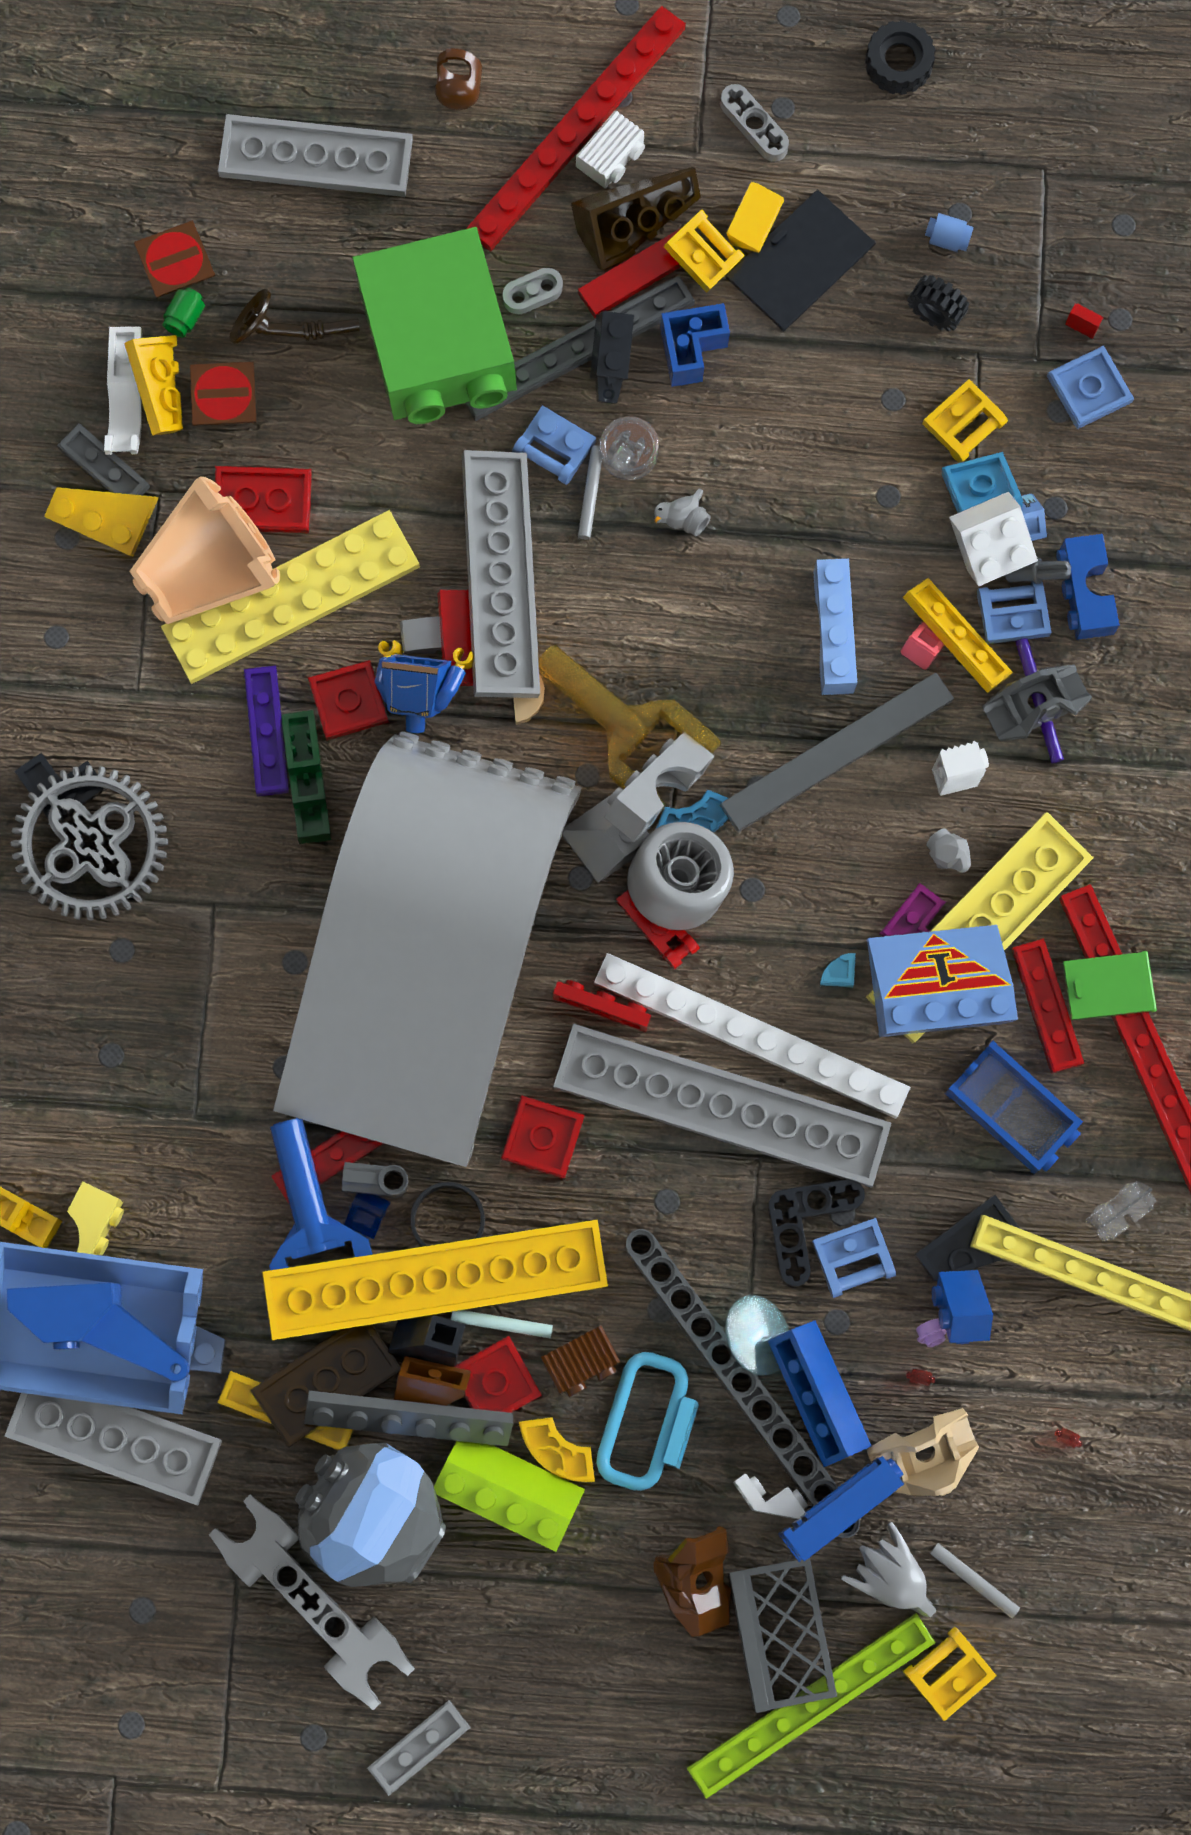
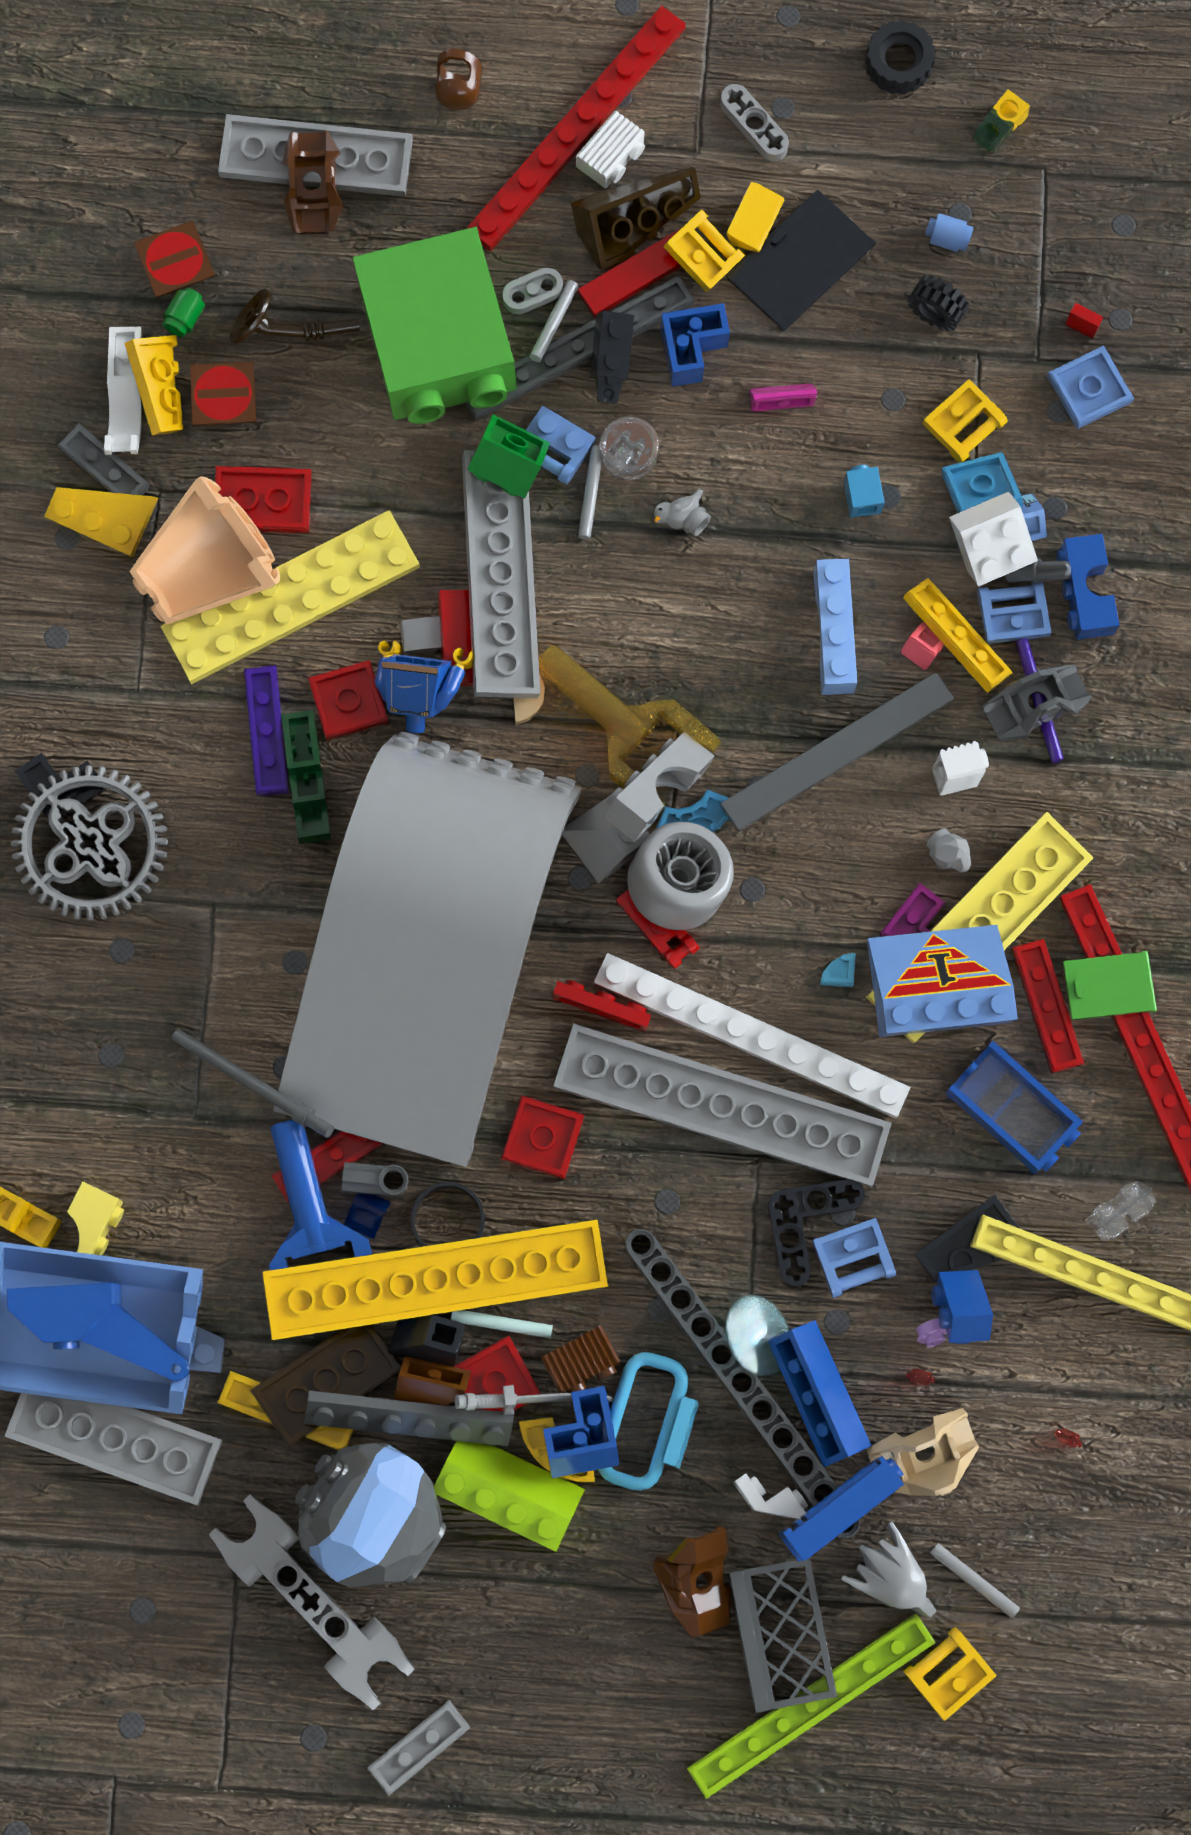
none -> dark grey bar [172,1029,334,1138]
none -> reddish brown piece [282,131,343,233]
none -> light grey sword [455,1385,614,1415]
none -> green slope [467,414,550,499]
none -> light grey bar [529,280,578,362]
none -> blue brick [543,1386,619,1478]
none -> dark pink slope [749,384,817,412]
none -> dark azure brick [843,465,885,518]
none -> leg [972,89,1030,154]

